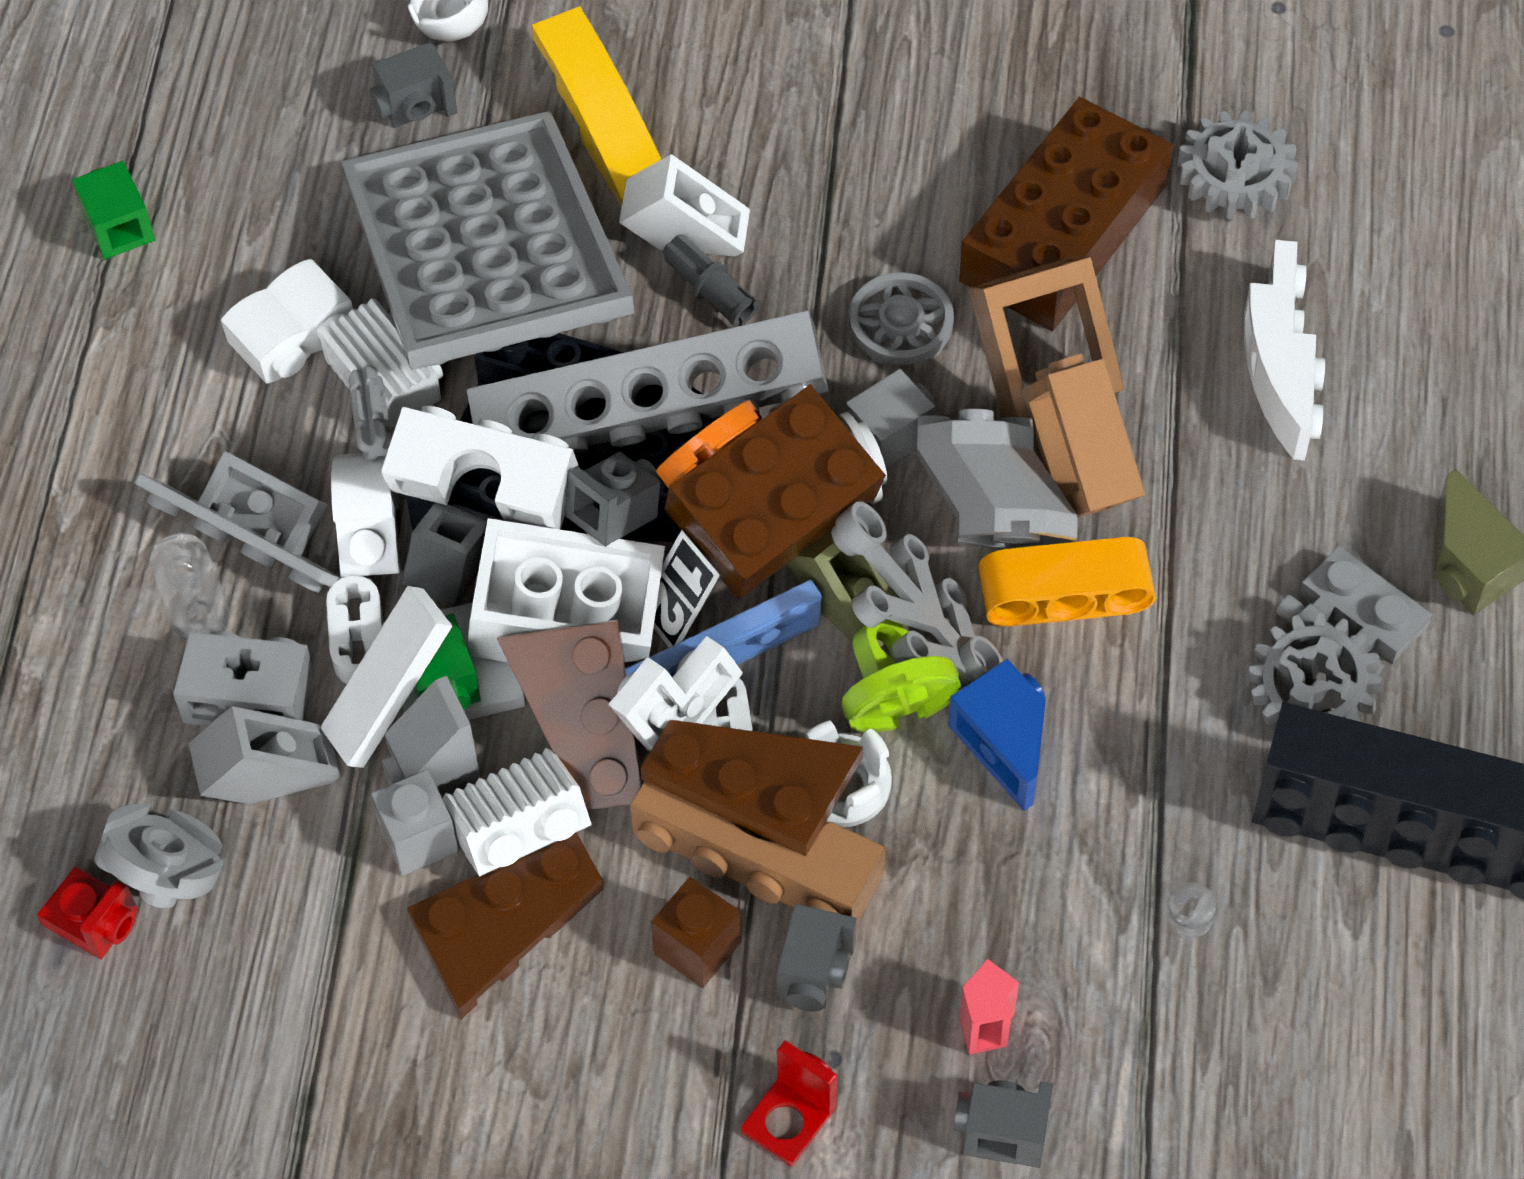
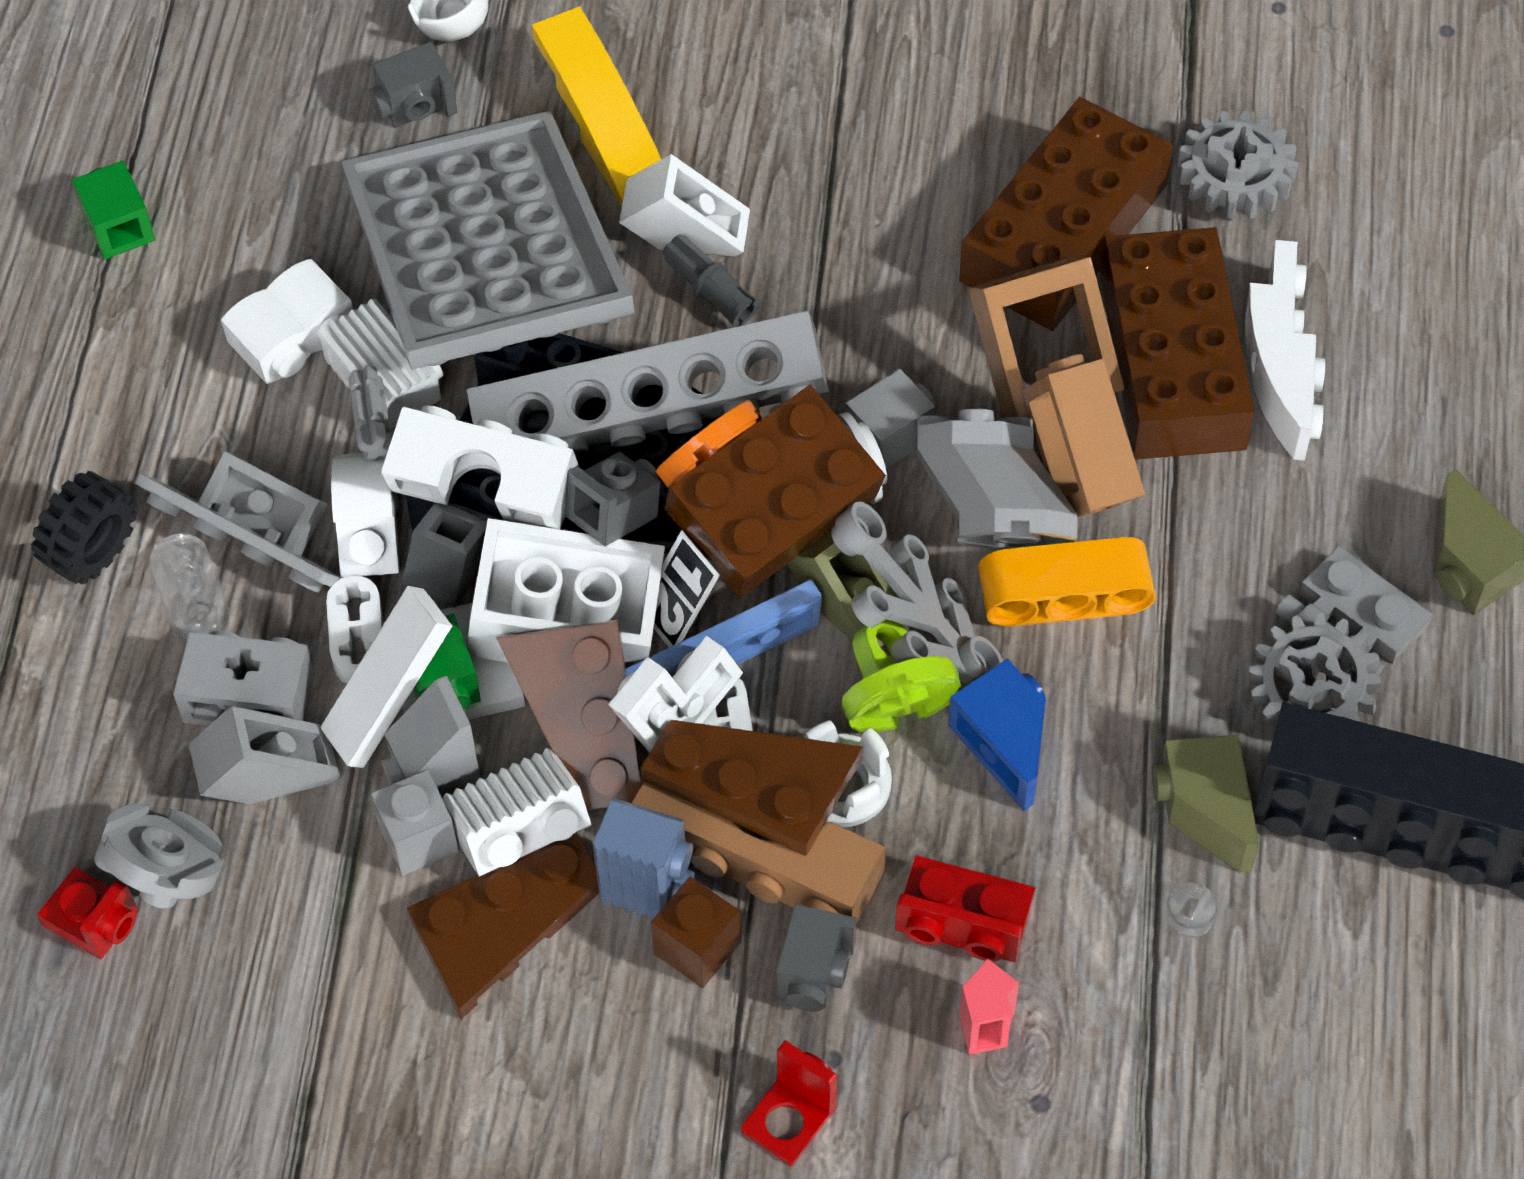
light grey wheel [849,272,954,365] -> none
dark grey brick [953,1080,1053,1168] -> none
none -> black tyre [31,471,137,585]
none -> sand blue brick [593,798,695,920]
none -> red bracket [895,855,1036,963]
none -> reddish brown brick [1100,227,1255,460]
none -> olive slope [1152,734,1259,873]

